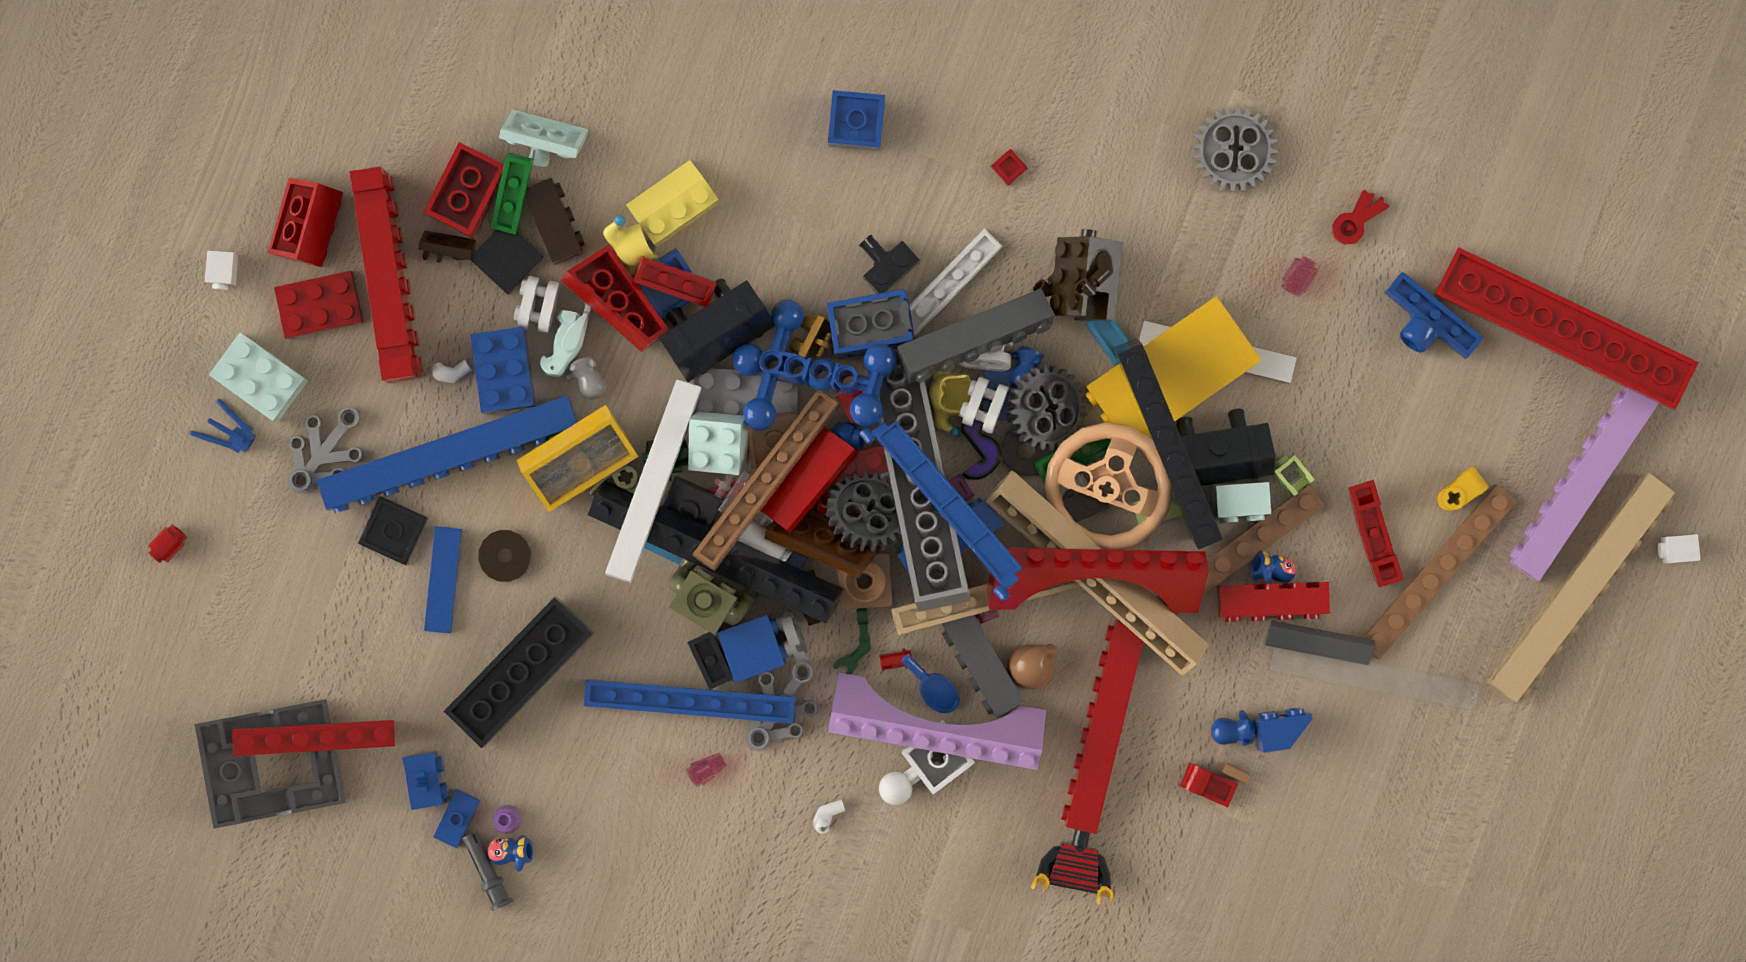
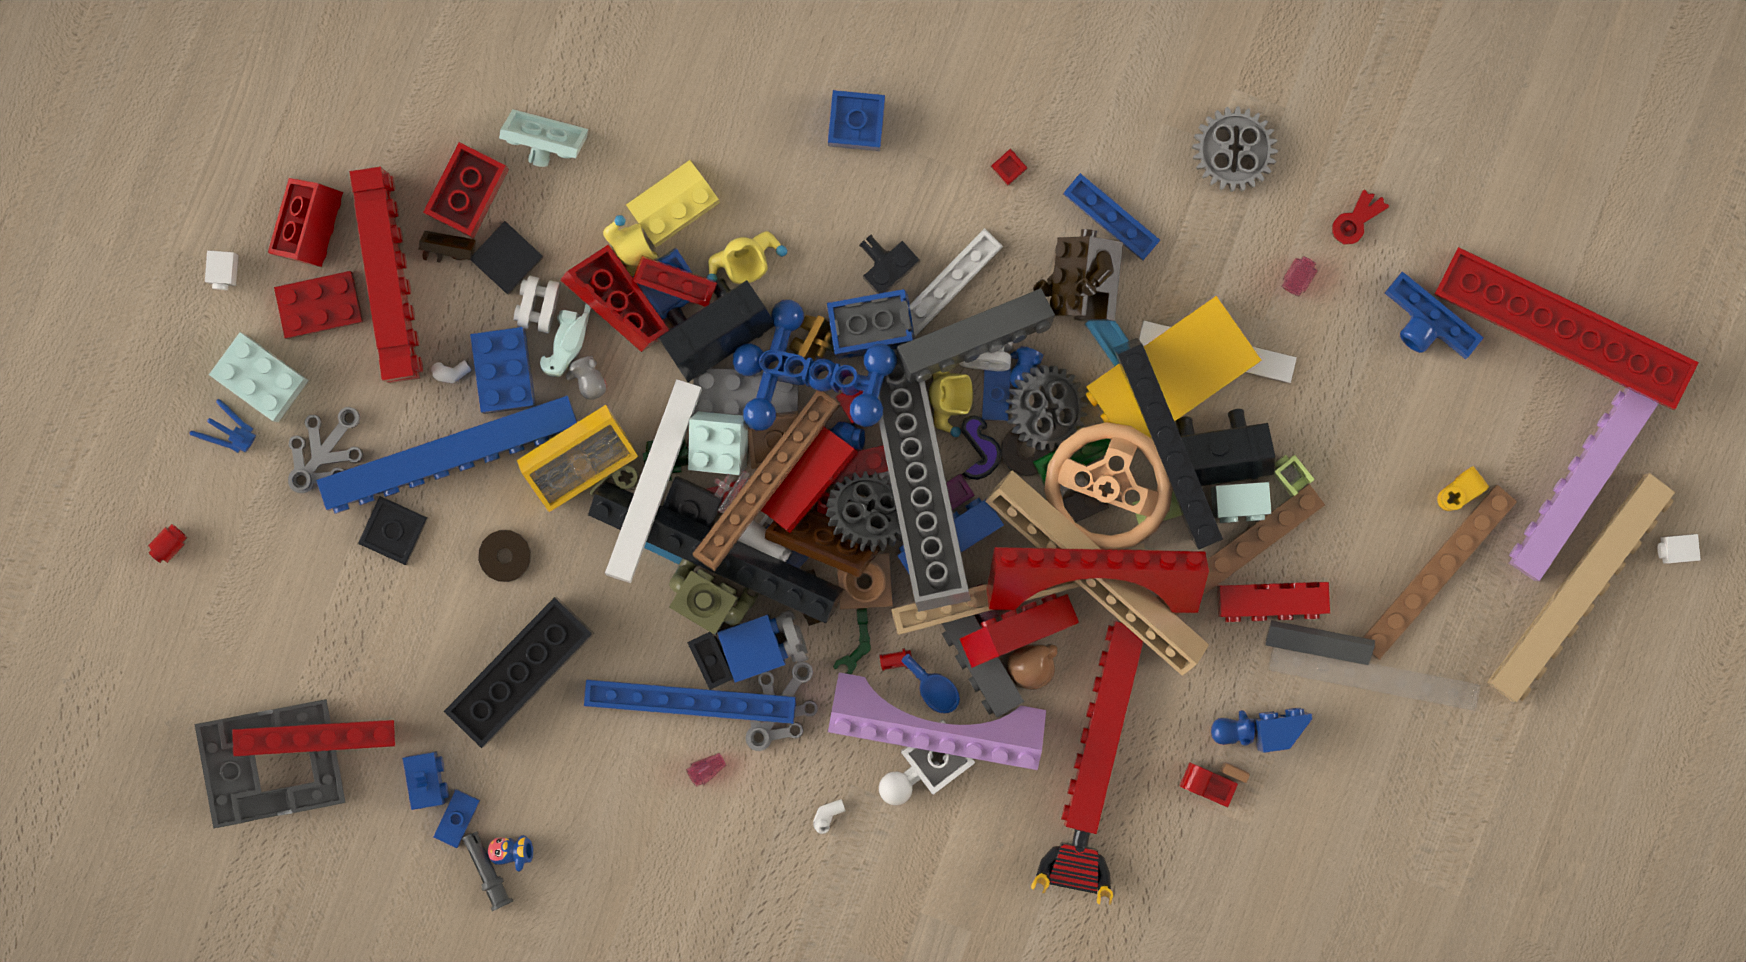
blue tile [424,526,462,634] -> none
green plate [490,152,534,235] -> none
medium lavender hat [493,805,521,834] -> none
dark brown brick [525,178,585,265] -> none
blue piece [859,421,1023,602] -> none
white brick [959,376,1009,434] -> none
blue animal [1251,550,1296,584] -> none
red slope [1348,480,1404,588] -> none
none -> light yellow piece [706,231,788,284]
none -> red wedge [960,593,1079,668]
none -> blue plate [1063,173,1160,261]

